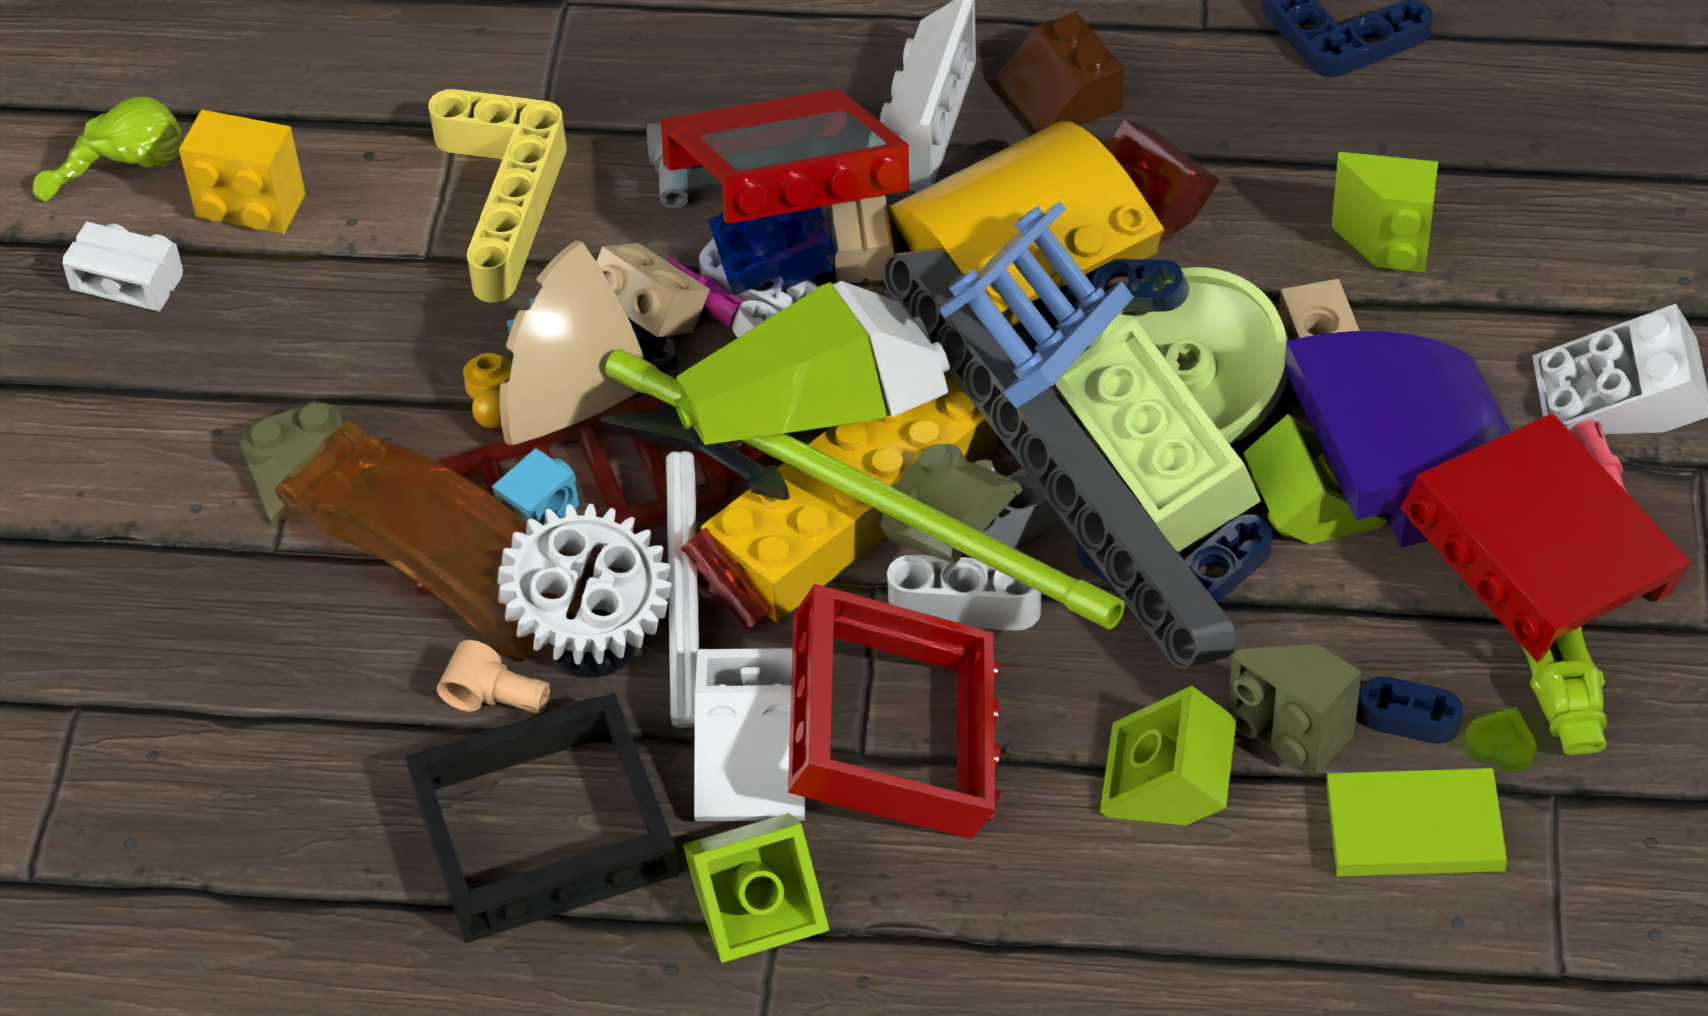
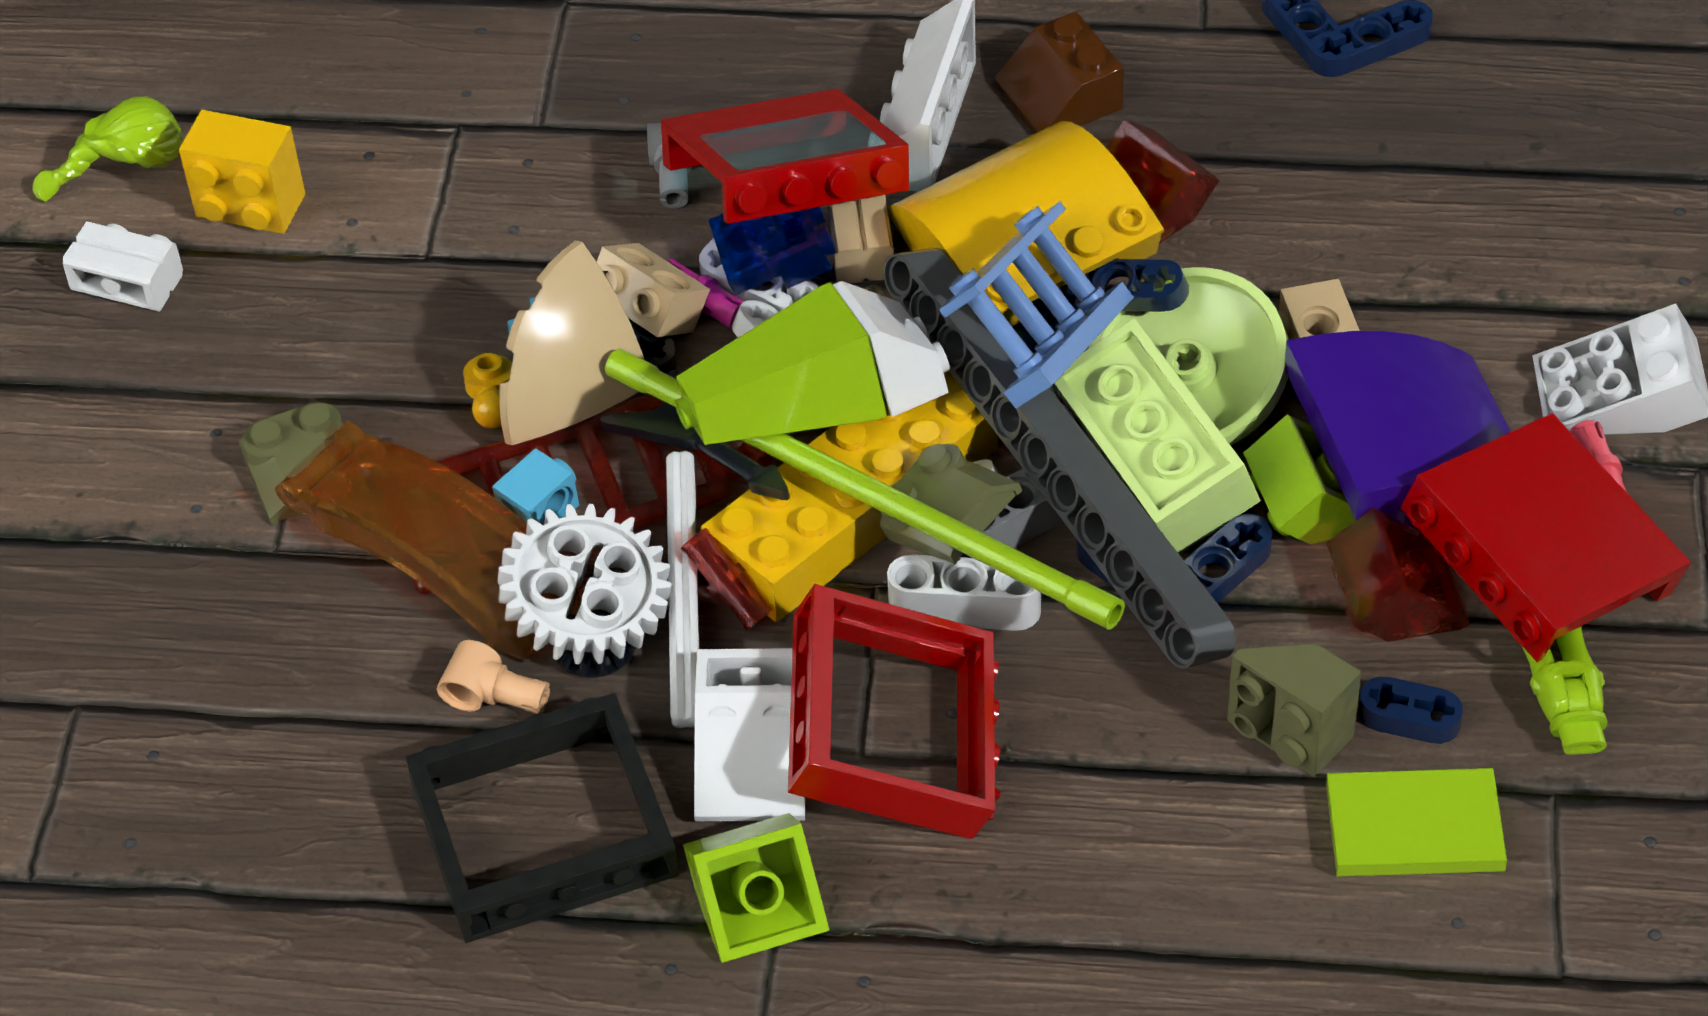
light yellow beam [428,89,567,303] -> none
lime slope [1100,686,1237,826] -> none
lime slope [1331,152,1438,273] -> none
clear neon green tile [1464,706,1537,773] -> none
none -> clear red slope [1327,507,1470,642]

